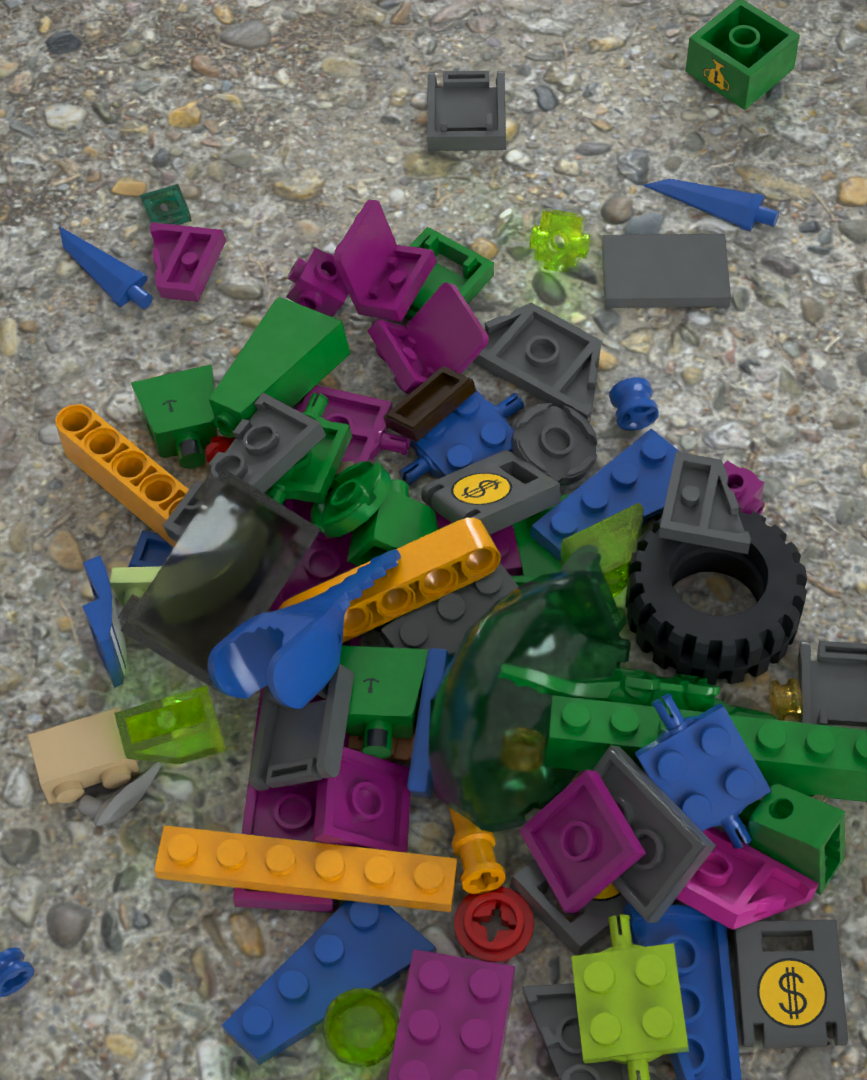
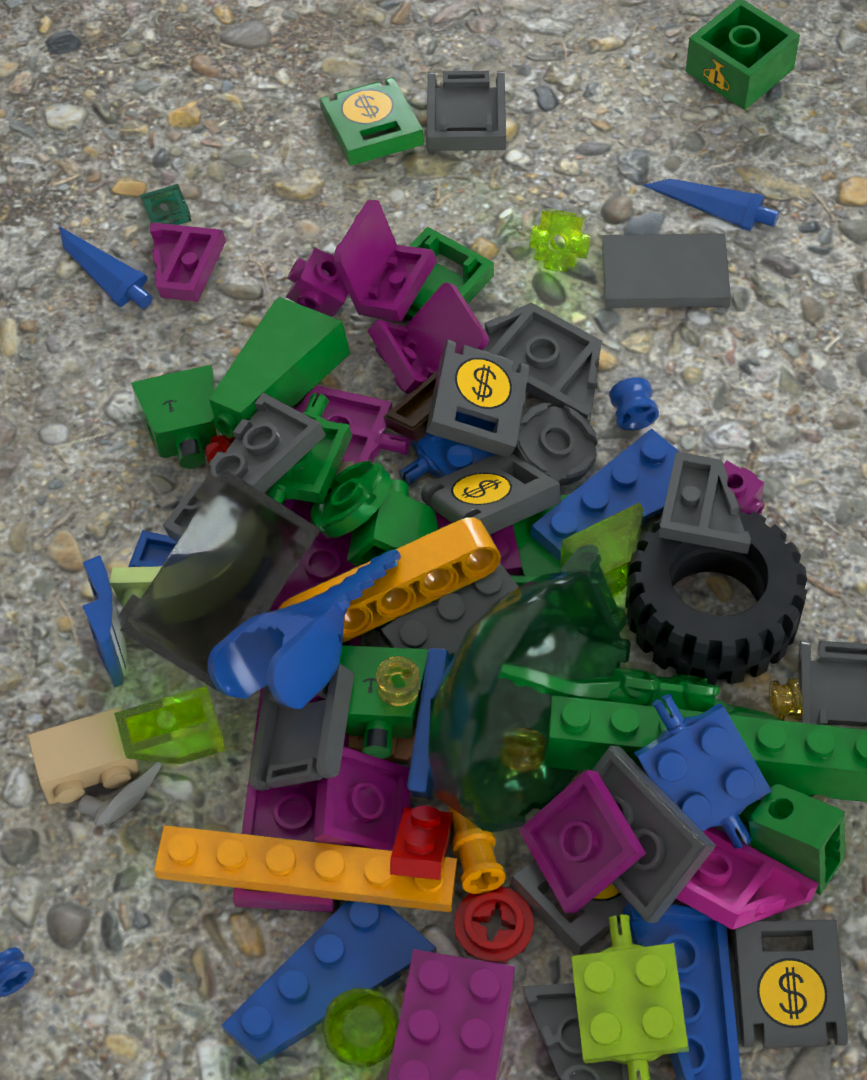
light orange beam [55,404,192,555] -> none
none -> container [319,77,424,166]
none -> clear yellow bush [376,656,420,706]
none -> red plate [390,806,453,880]
none -> dark grey container [426,339,530,458]

